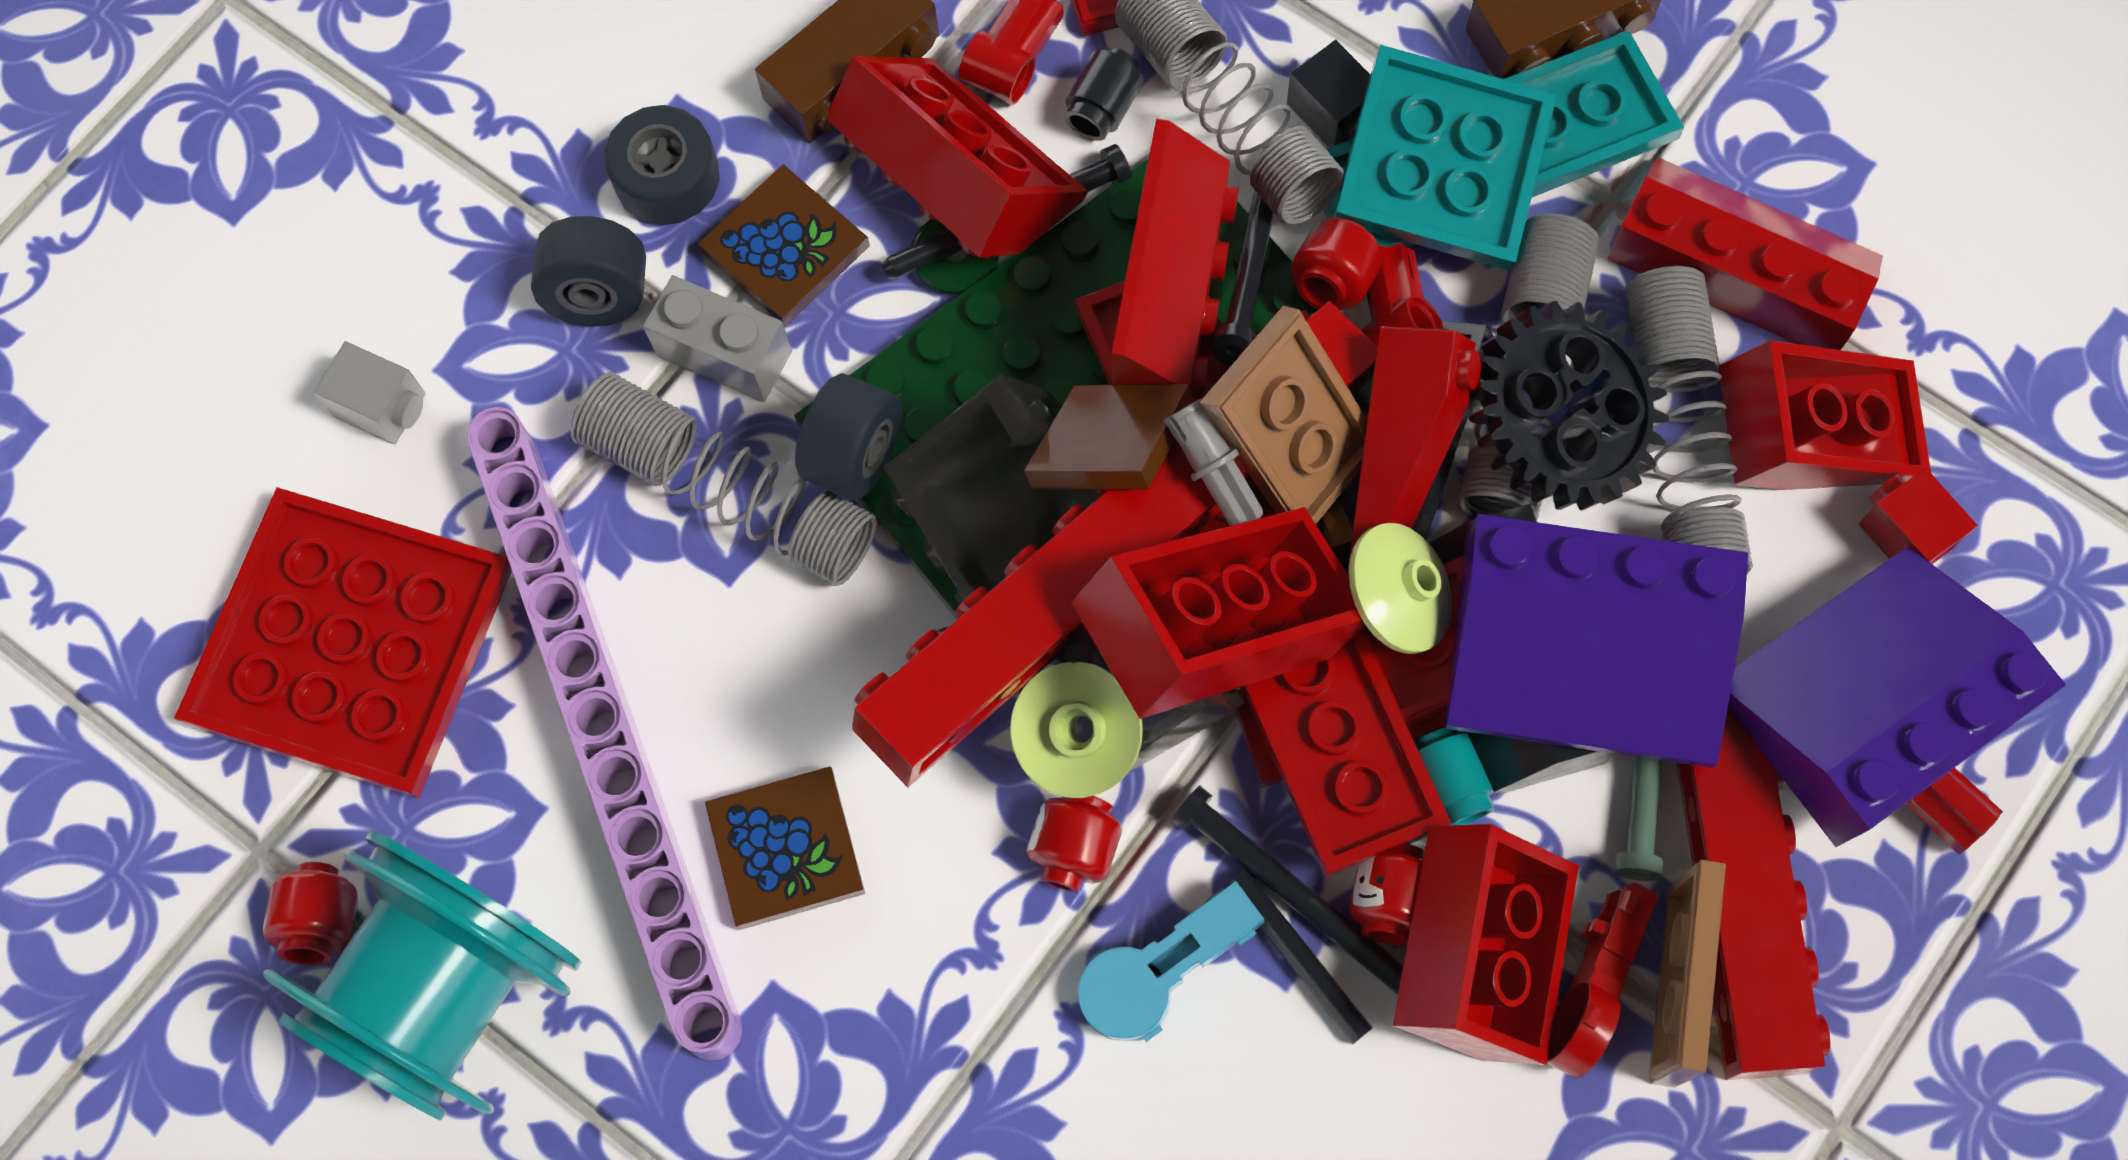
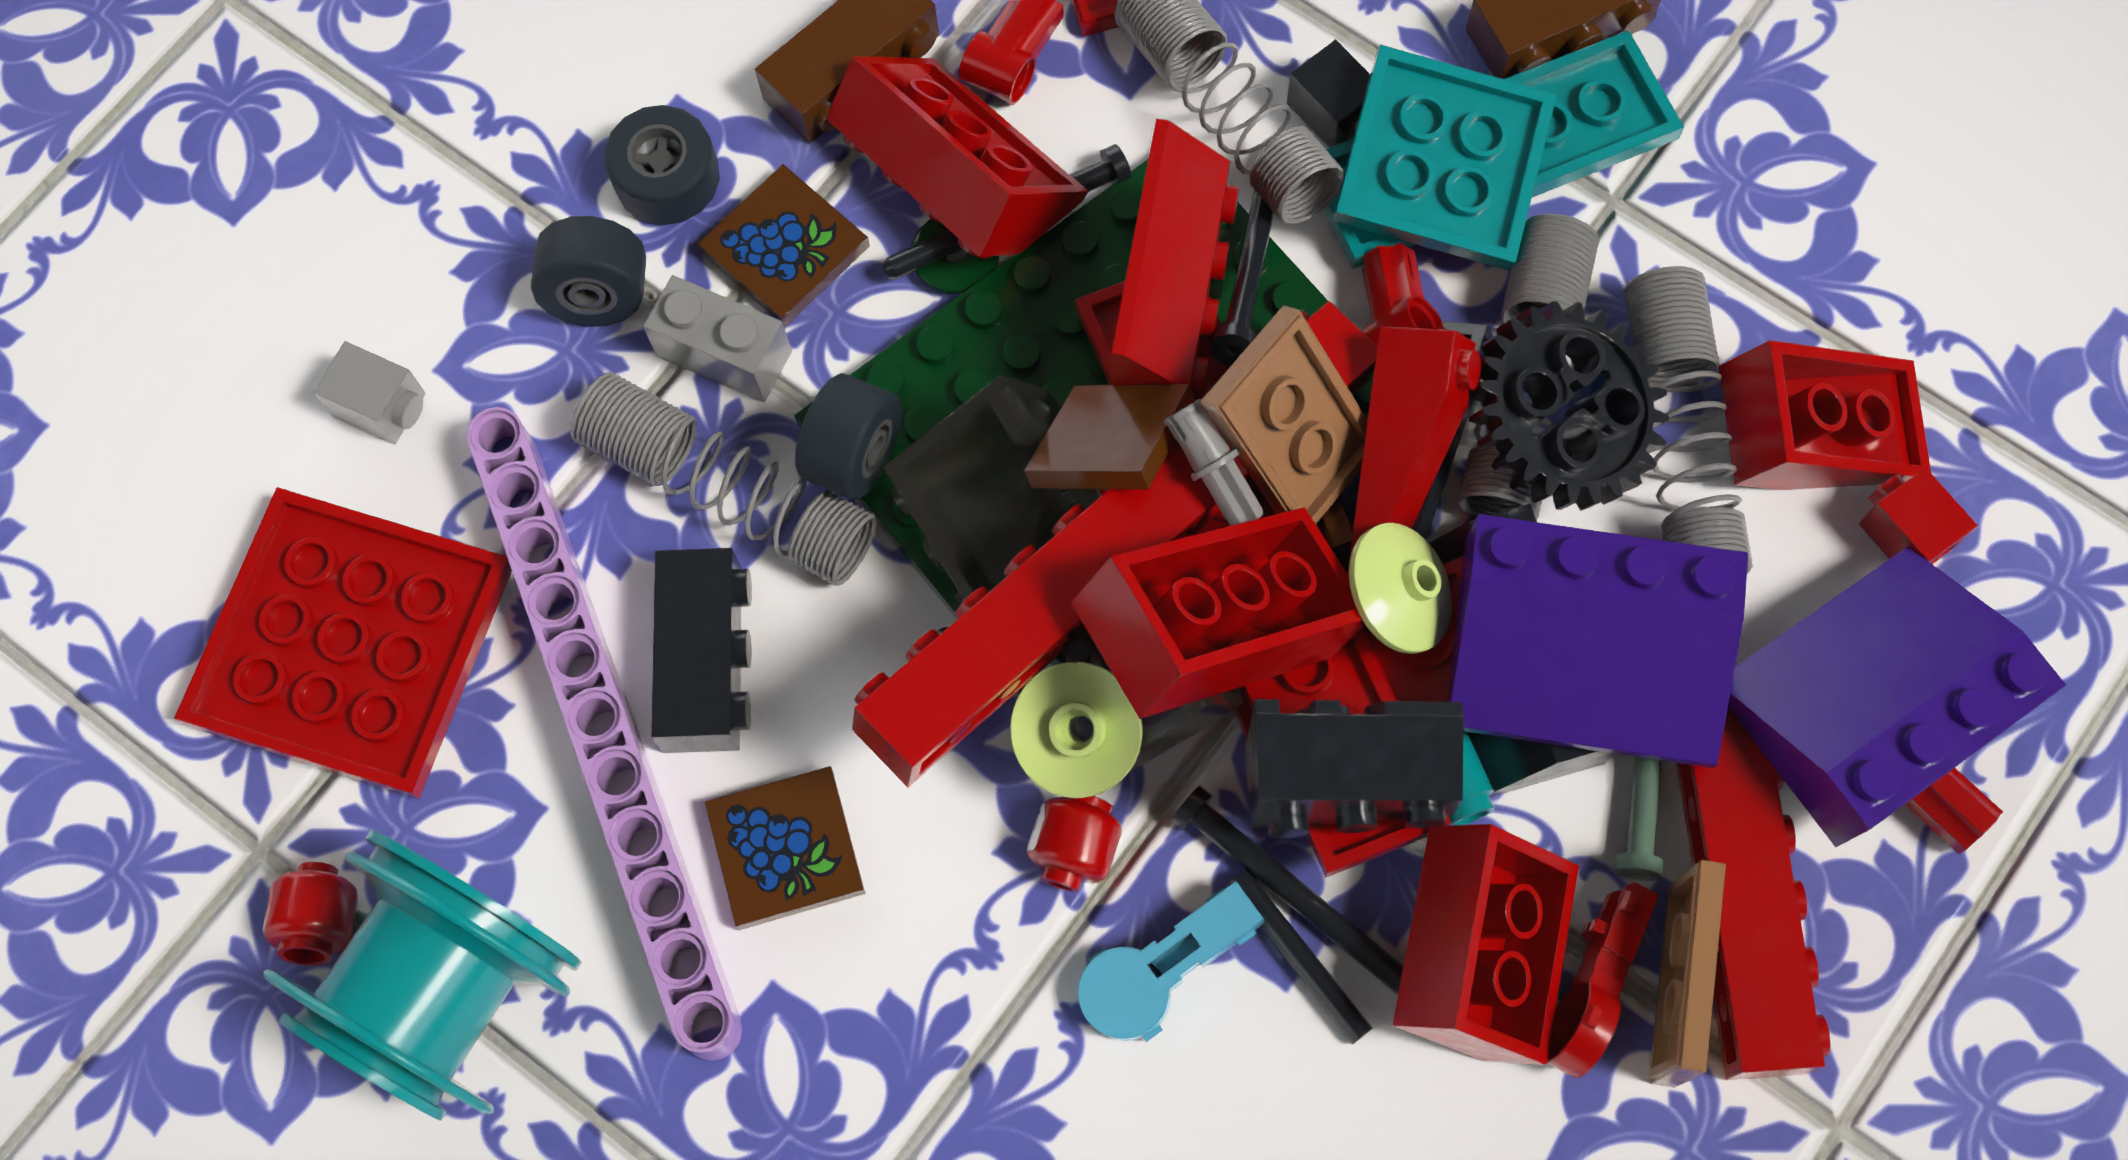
black brick [1064,48,1144,141] -> none
red head [1291,218,1383,311] -> none
head [1349,844,1425,946] -> none
red slope [1607,157,1883,350] -> none
none -> black brick [651,548,752,753]
none -> black wedge [1244,699,1464,838]

